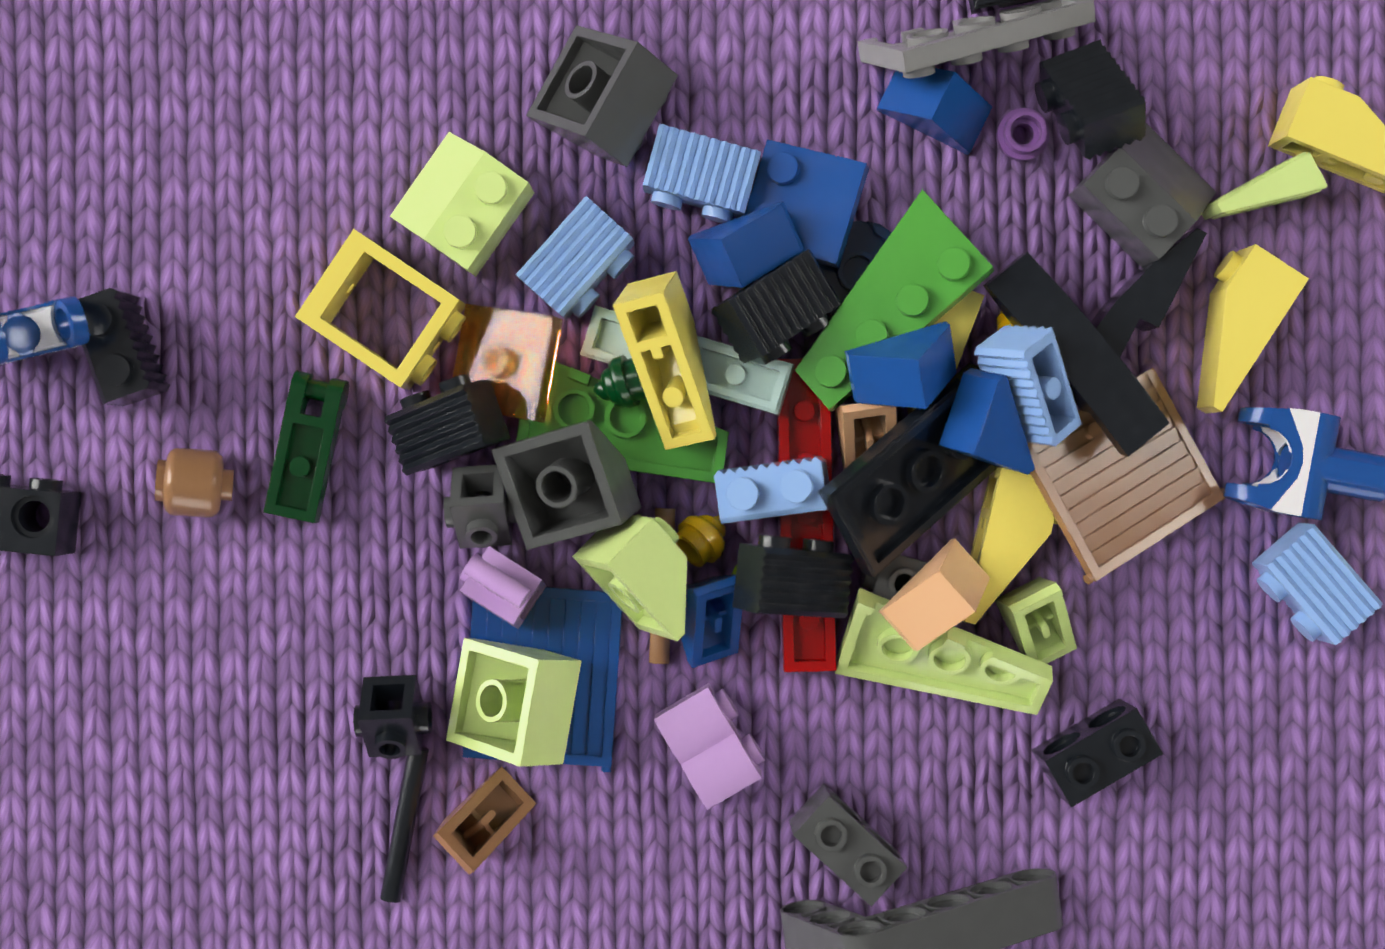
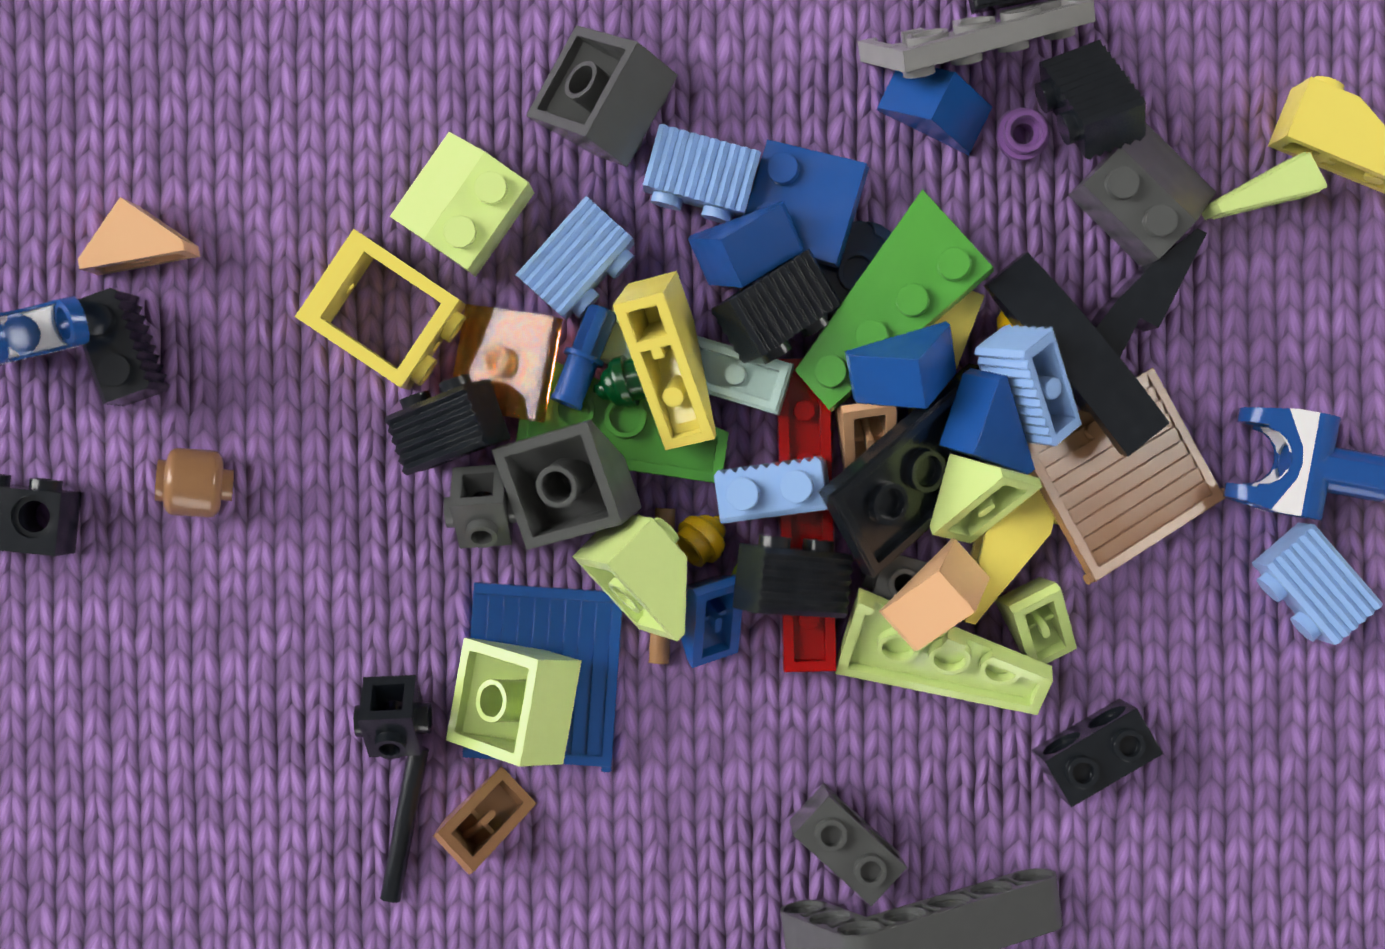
dark green plate [263,370,349,523] -> none
lavender brick [459,546,546,629] -> none
lavender brick [654,683,765,810] -> none
light yellow slope [1197,244,1309,413] -> none
none -> light nougat slope [78,197,200,275]
none -> blue axle [550,304,616,411]
none -> yellowish green slope [930,454,1042,543]

